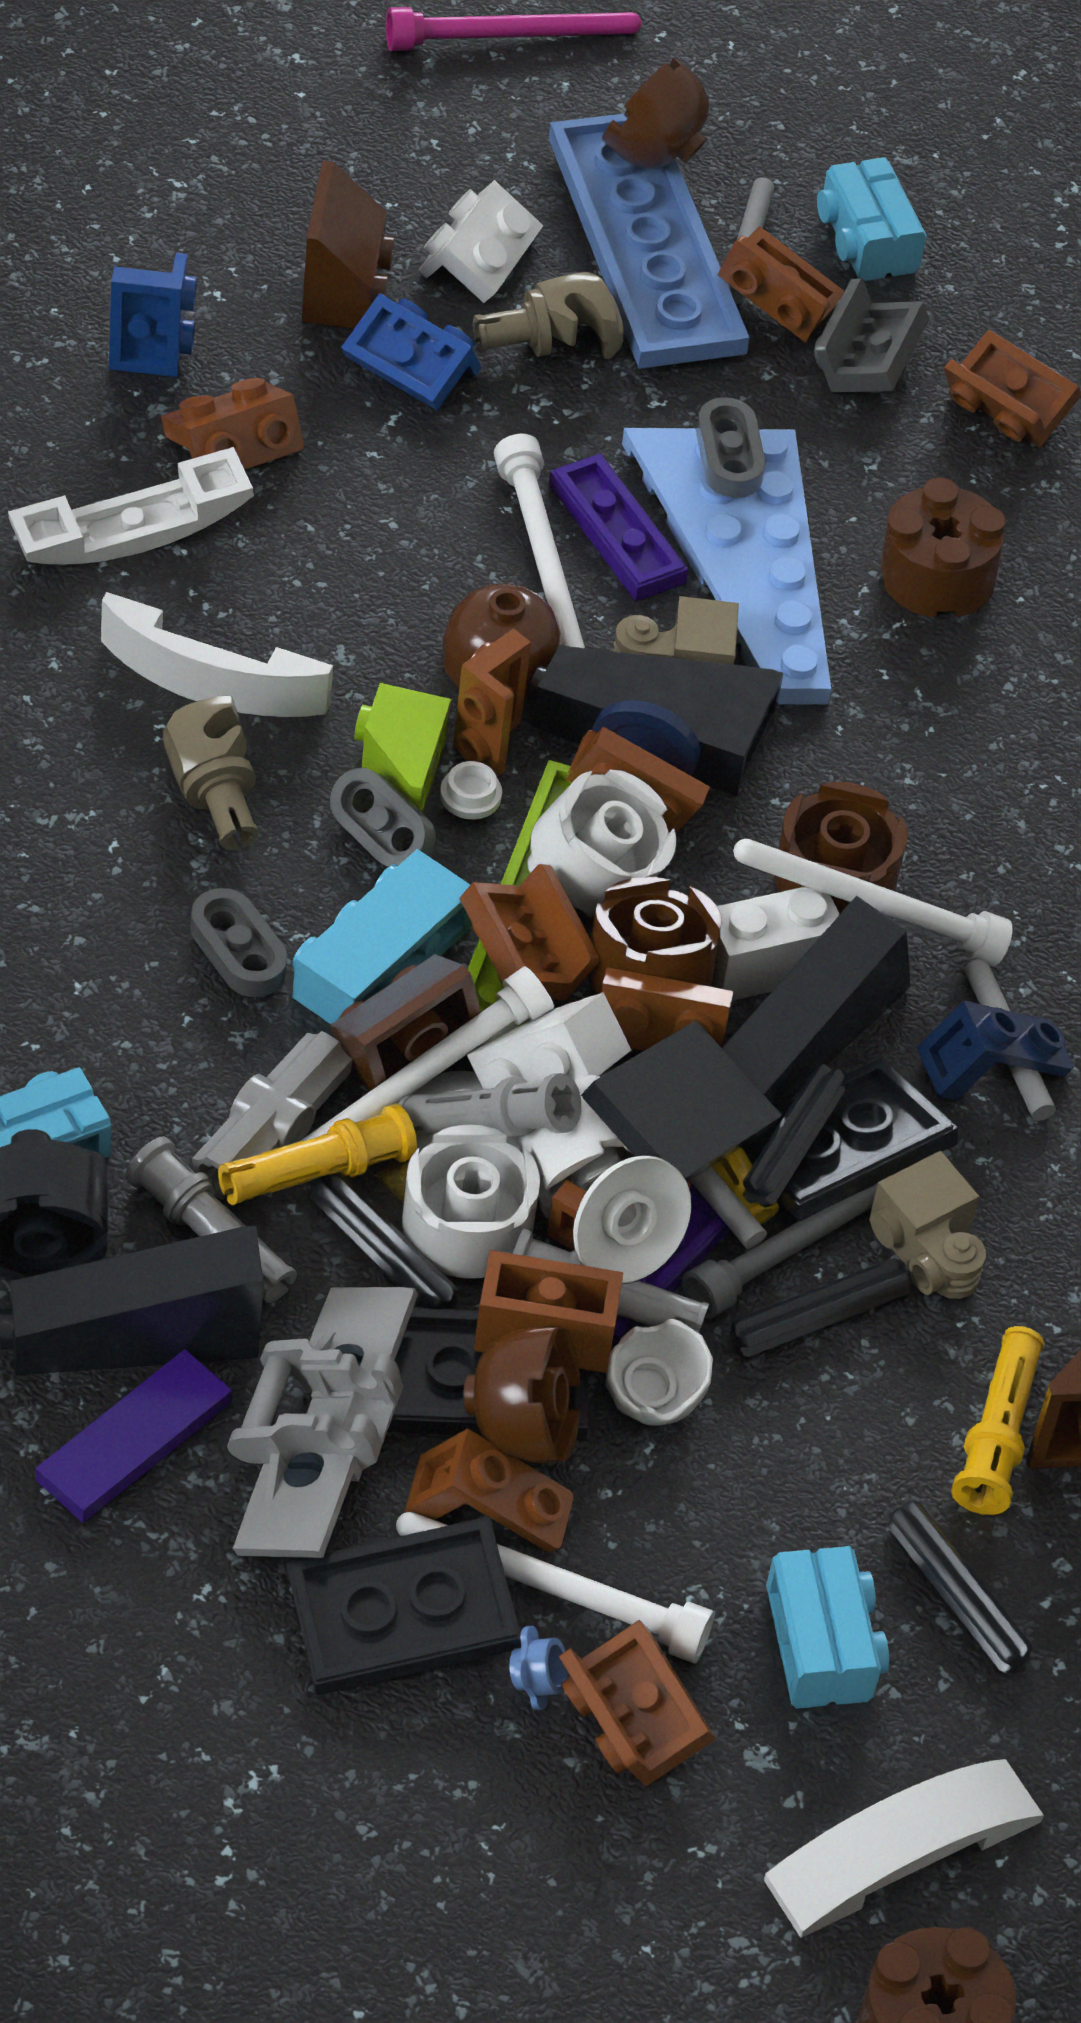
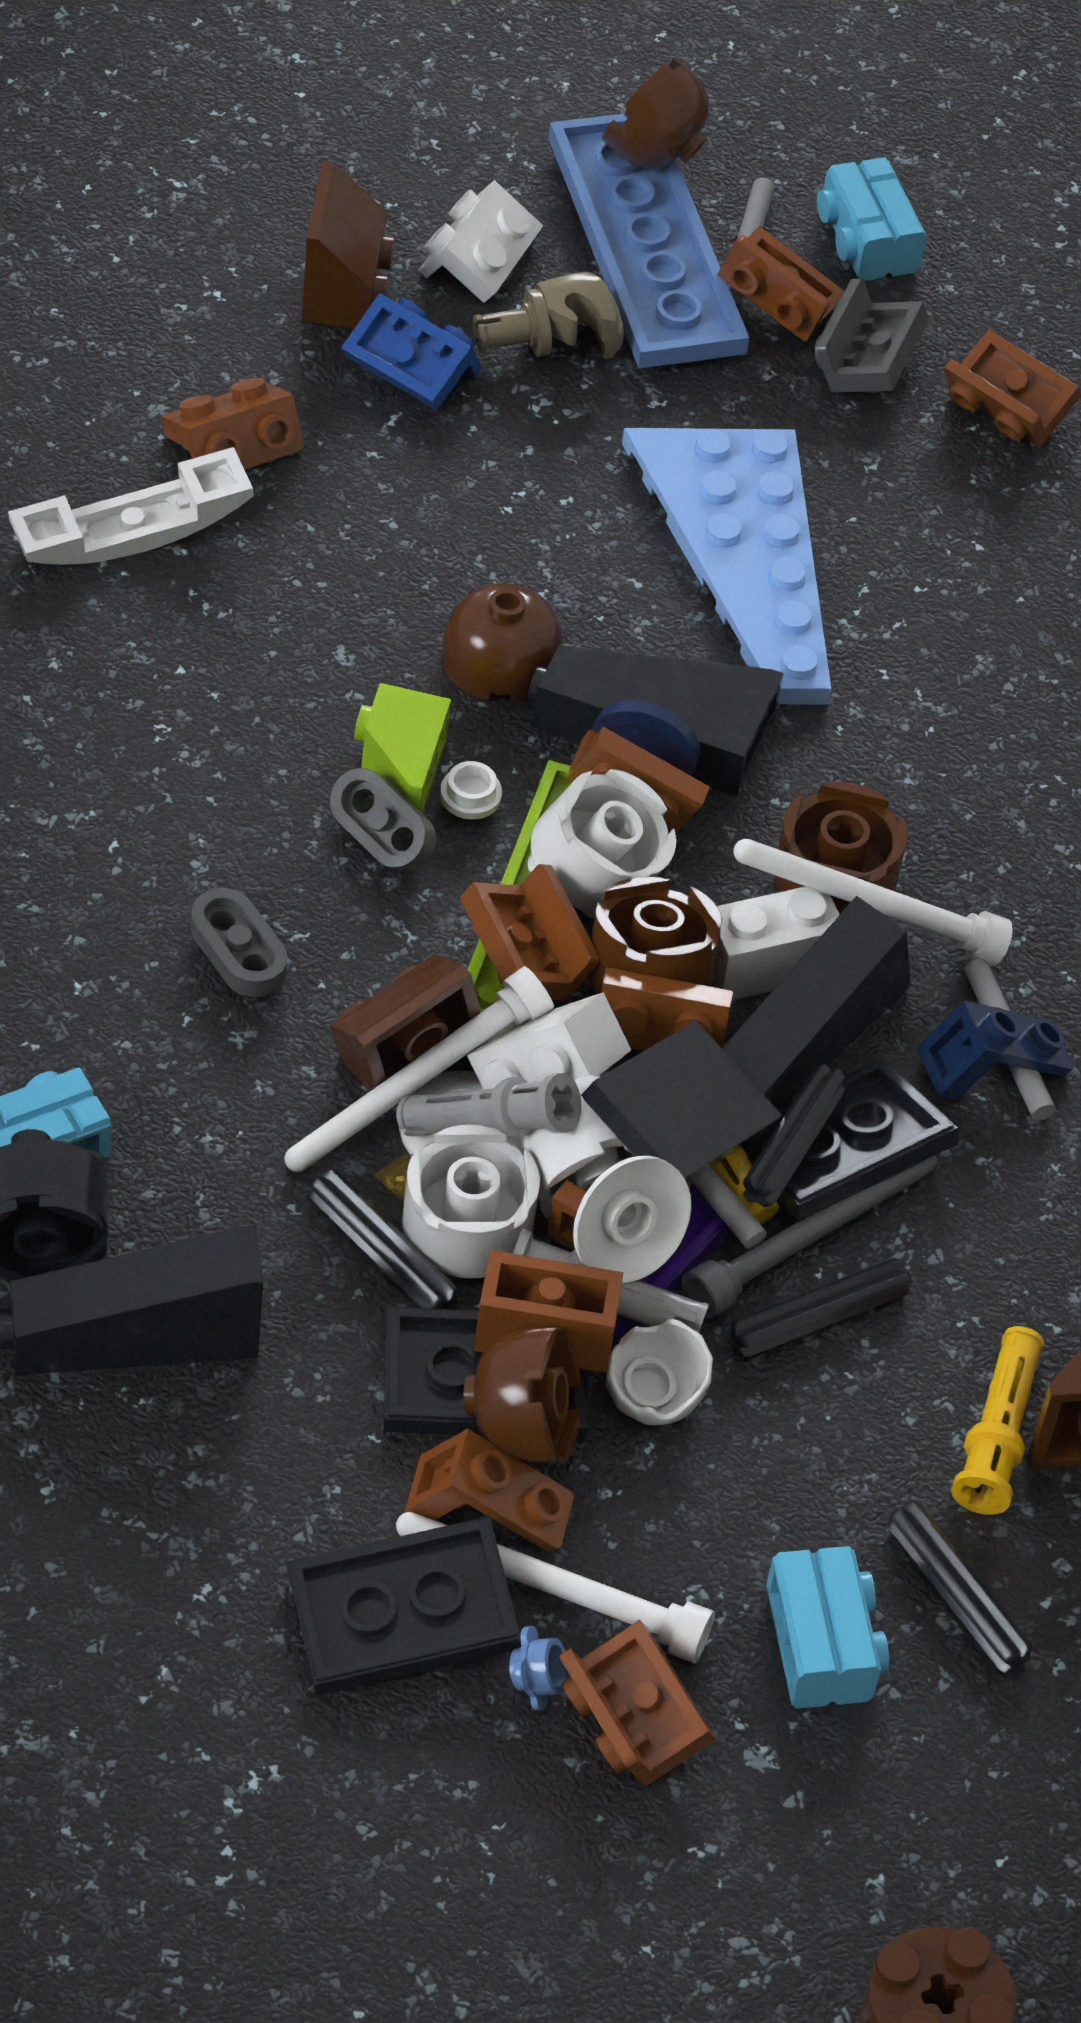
dark purple tile [36,1349,232,1523] -> none
white slope [101,592,333,717] -> none
blue bracket [109,253,197,377] -> none
light grey pin [125,1136,297,1303] -> none
dark tan piece [163,696,259,850] -> none
light grey piece [192,1031,352,1200] -> none
yellow pin [218,1103,417,1205] -> none
light grey piece [227,1287,418,1558] -> none
medium azure brick [292,849,472,1024] -> none
dark pink piece [386,7,642,51] -> none
dark orange bracket [453,628,531,777] -> none
white piece [494,434,585,648] -> none
dark purple tile [549,453,688,602] -> none
dark tan brick [613,596,739,665] -> none
dark grey plate [696,397,765,498] -> none
white slope [764,1759,1044,1938] -> none
dark tan brick [869,1151,986,1299] -> none
reddish brown brick [881,477,1005,617] -> none

